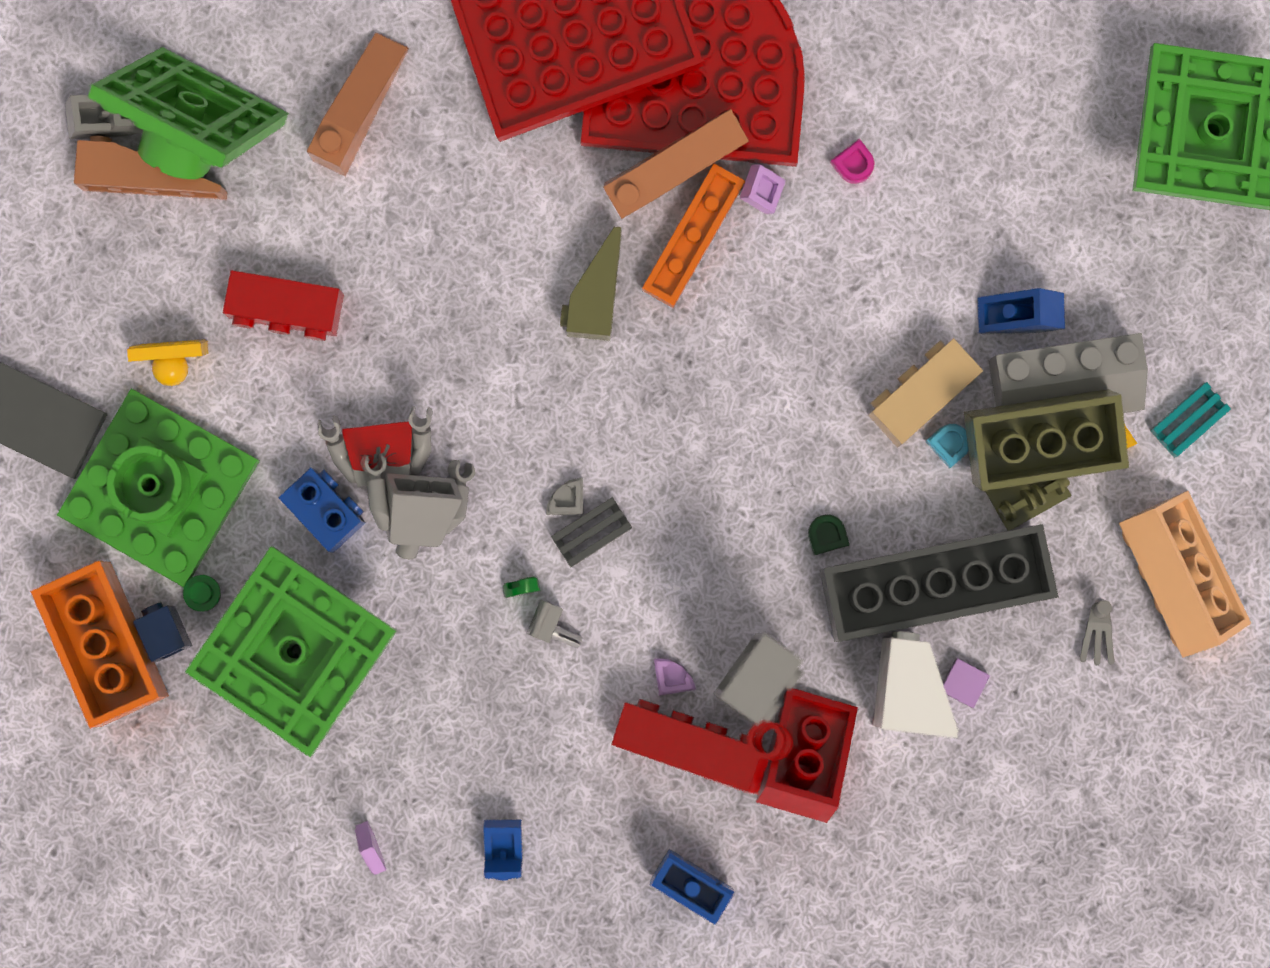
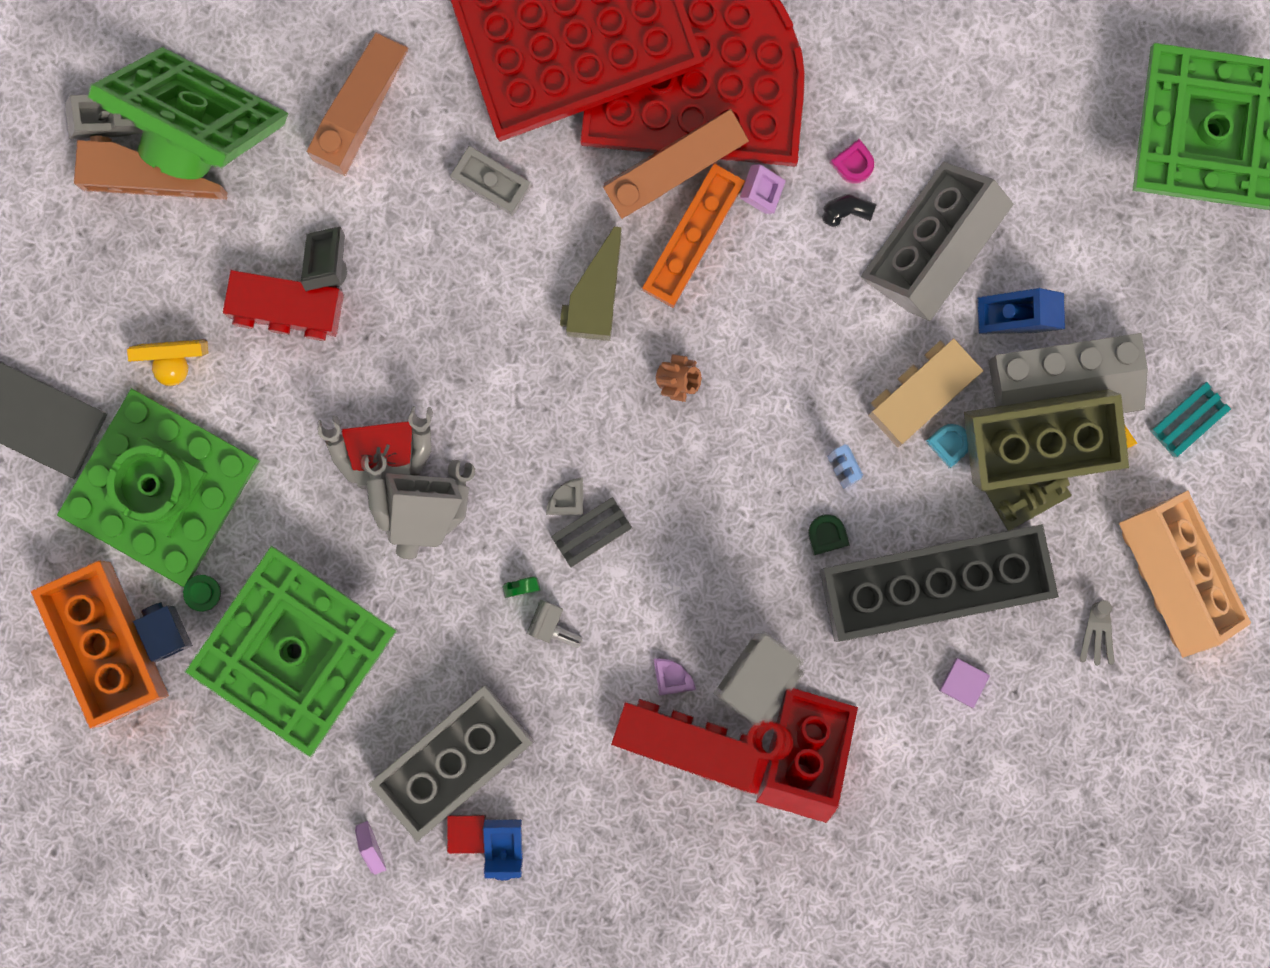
blue brick [278,468,365,553] -> none
blue brick [650,849,735,925] -> none
white slope [873,631,958,738] -> none
none -> dark grey tile [301,227,348,291]
none -> light grey brick [369,685,535,842]
none -> red tile [447,815,486,854]
none -> light grey plate [450,146,532,216]
none -> nougat gear [656,354,702,402]
none -> black arm [822,194,877,227]
none -> light blue tile [827,444,863,489]
none -> light grey slope [860,162,1014,321]

